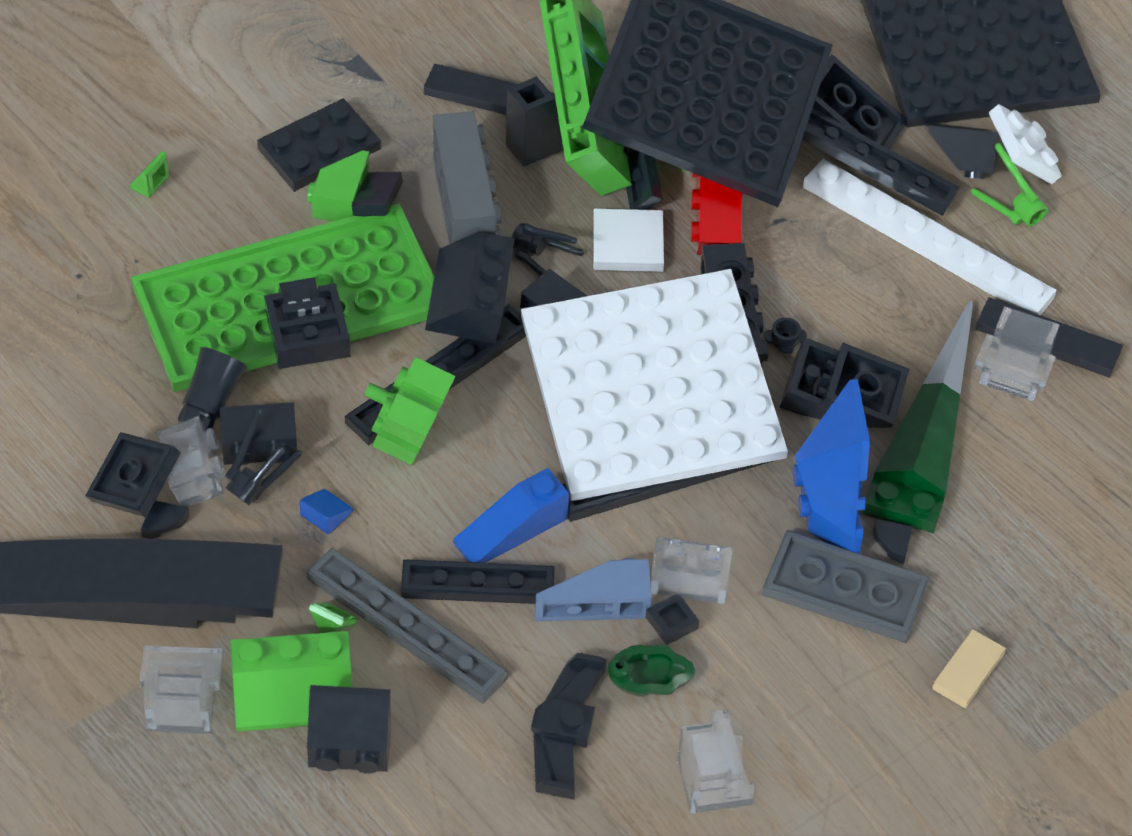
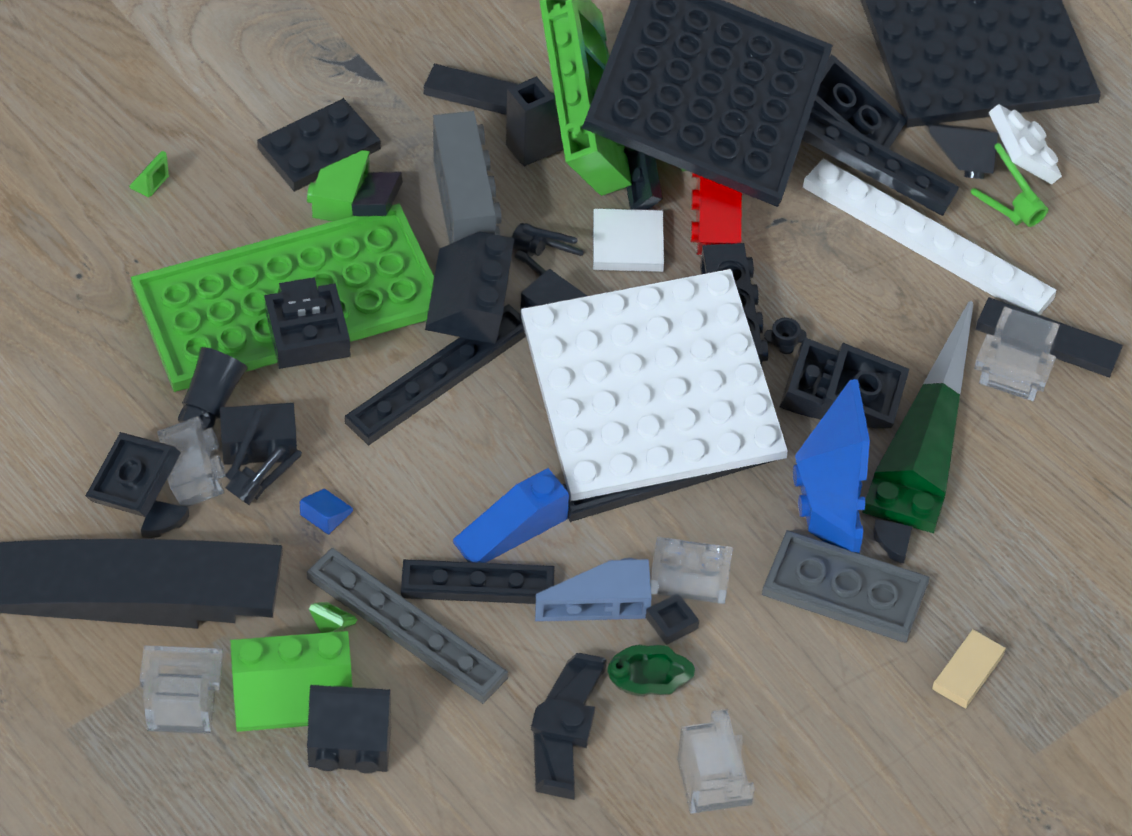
bright green brick [364,357,455,465] -> none

